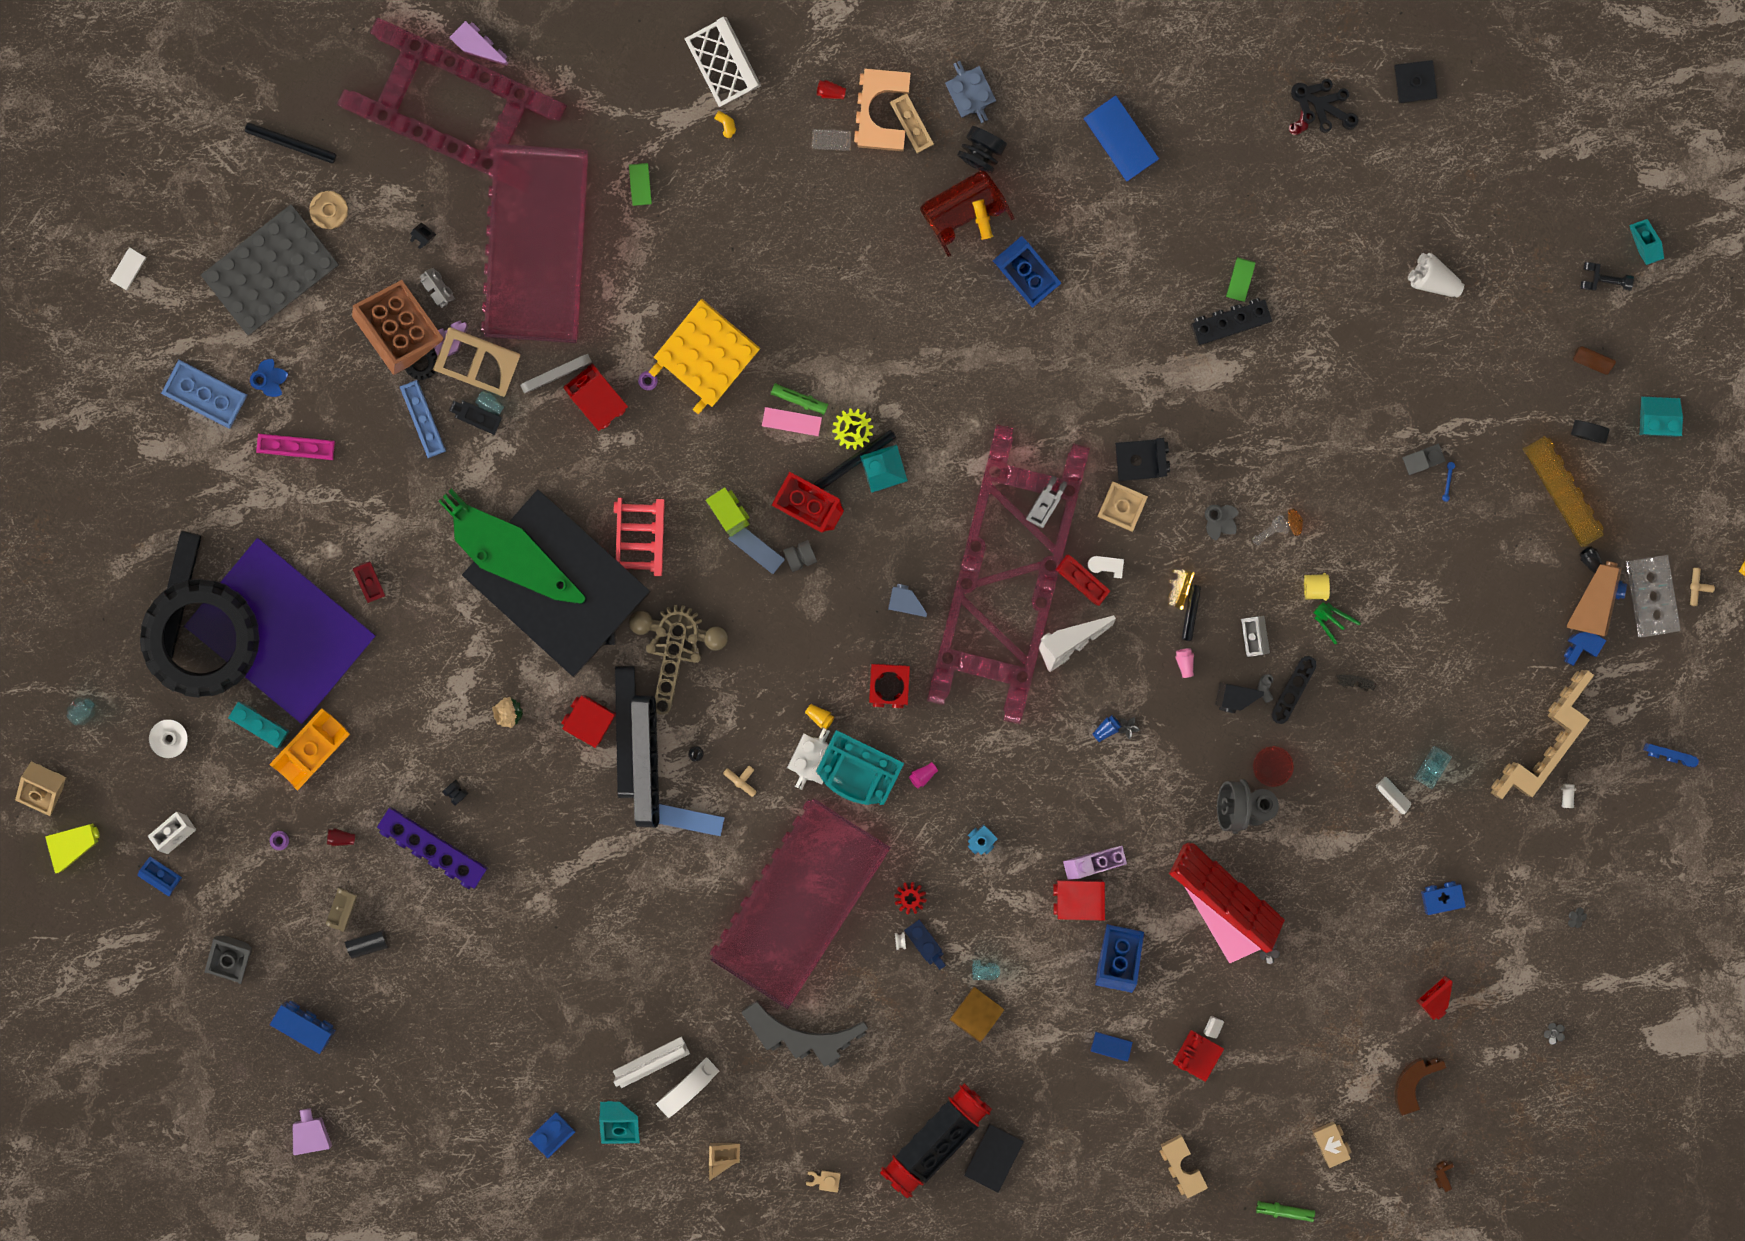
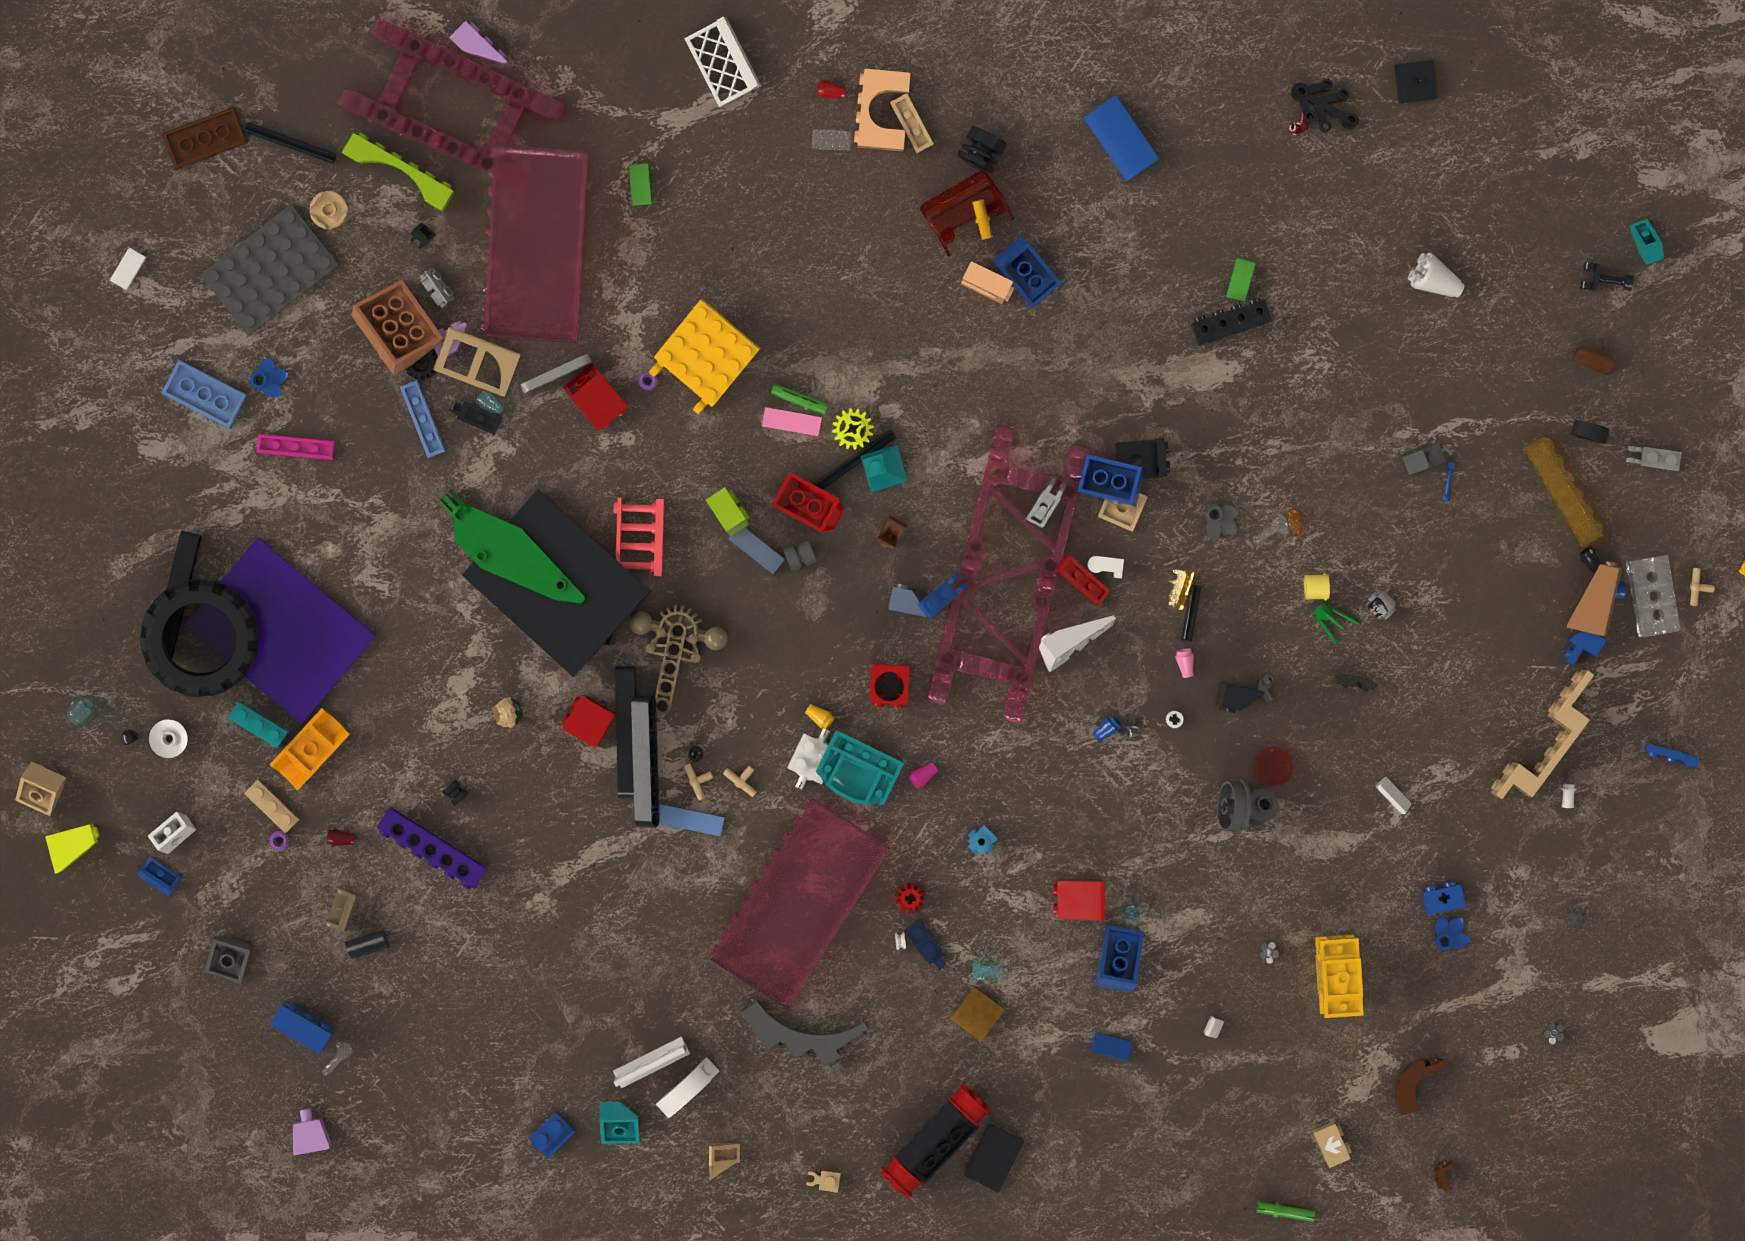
dark red plate [353,561,385,603] -> none
yellow arm [714,111,736,138] -> none
sand blue plate [945,61,996,123] -> none
lavender slope [1063,846,1127,880] -> none
tan arch [1159,1134,1208,1198] -> none
red piece [1169,842,1285,963] -> none
red hinge [1173,1030,1224,1082] -> none
light grey slope [1241,616,1270,657] -> none
black beam [1271,656,1316,724] -> none
clear light blue brick [1413,746,1452,789] -> none
red slope [1417,976,1453,1020] -> none
teal slope [1639,397,1683,437] -> none
none -> black hinge [121,730,138,746]
none -> reddish brown tile [162,107,248,170]
none -> tan plate [244,779,300,834]
none -> clear piece [322,1041,354,1076]
none -> lime arch [342,132,455,212]
none -> tan piece [684,763,713,801]
none -> reddish brown bracket [877,516,907,550]
none -> blue hinge [917,573,968,619]
none -> light nougat arch [961,261,1015,304]
none -> blue brick [1077,454,1146,507]
none -> clear light blue plate [1121,906,1143,924]
none -> white bush [1166,711,1183,728]
none -> yellow piece [1315,934,1364,1018]
none -> light grey head [1368,591,1396,620]
none -> blue plate [1434,916,1471,951]
none -> light grey hinge [1626,446,1682,471]

